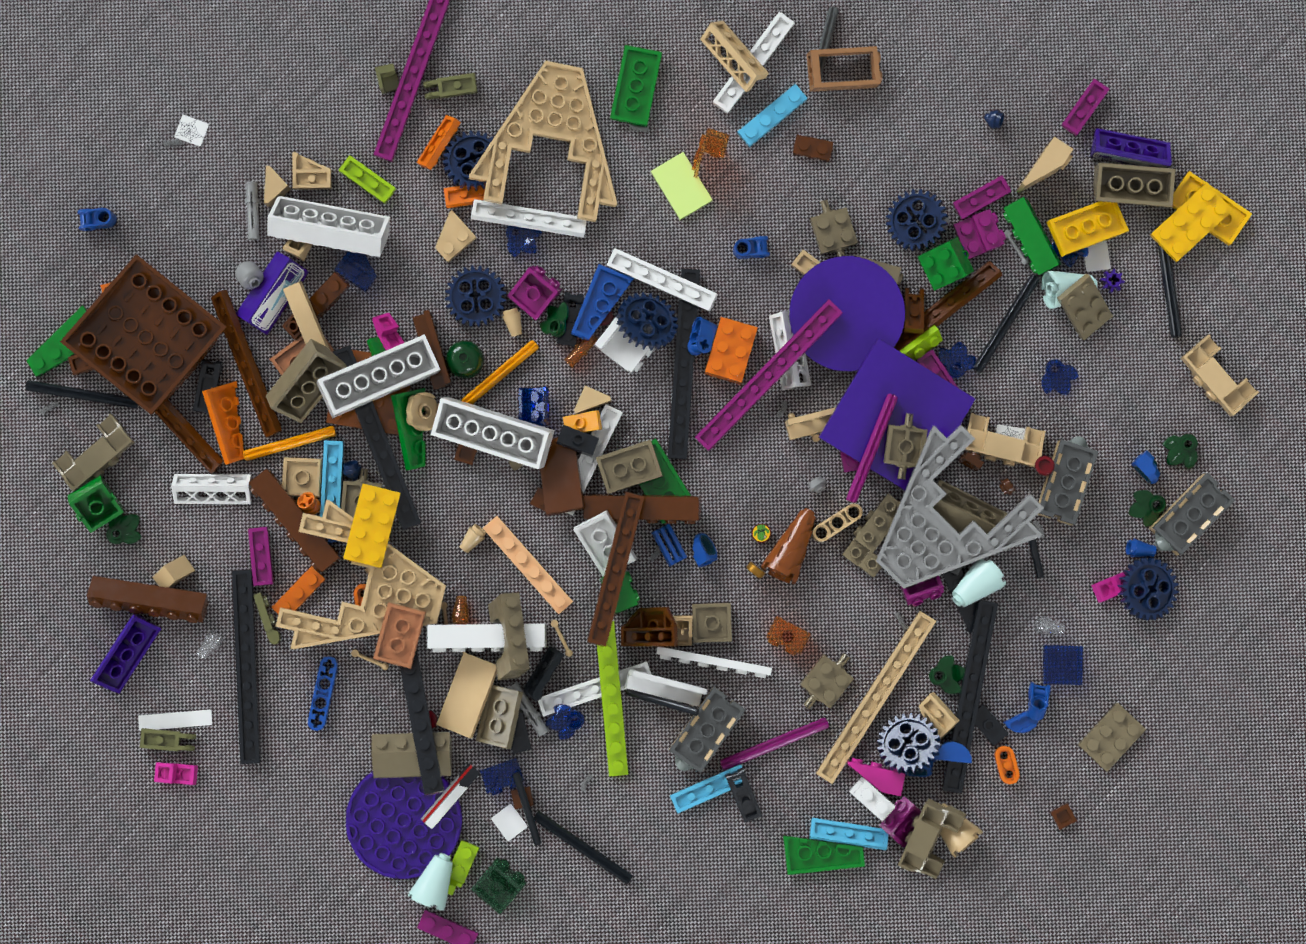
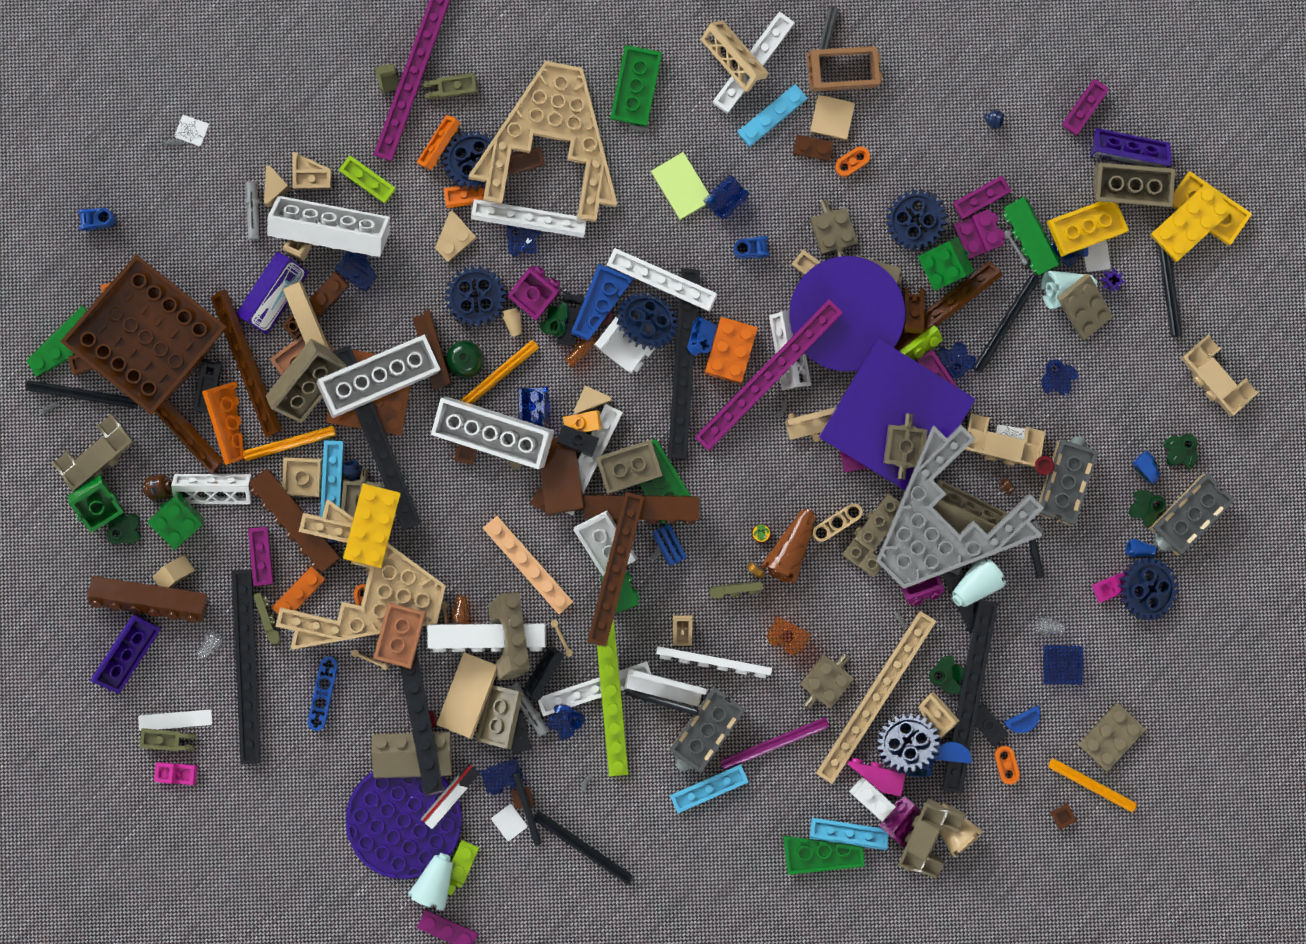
light grey head [235,261,264,290] -> none
orange wheel [297,492,321,515] -> none
green tile [367,337,386,356] -> none
dark pink slope [372,313,404,351] -> none
green wing [391,388,425,471] -> none
tan plate [406,392,439,431] -> none
tan cone [459,524,486,553] -> none
clear green plate [470,857,527,914] -> none
reddish brown wedge [621,607,678,647] -> none
clear orange bracket [692,128,730,178] -> none
blue rock [692,533,717,568] -> none
dark tan plate [692,603,732,643] -> none
black plate [725,767,763,823] -> none
light grey plate [808,476,827,493] -> none
magenta axle [846,394,898,503] -> none
reddish brown plate [959,451,984,472] -> none
tan slope [1016,137,1073,193] -> none
blue piece [1028,682,1050,721] -> none
none -> reddish brown head [143,474,172,501]
none -> green brick [147,492,205,550]
none -> reddish brown plate [508,147,545,176]
none -> clear blue bracket [703,174,750,220]
none -> olive hinge [709,581,763,599]
none -> tan tile [810,95,855,141]
none -> orange plate [835,146,870,177]
none -> light orange axle [1048,758,1137,812]

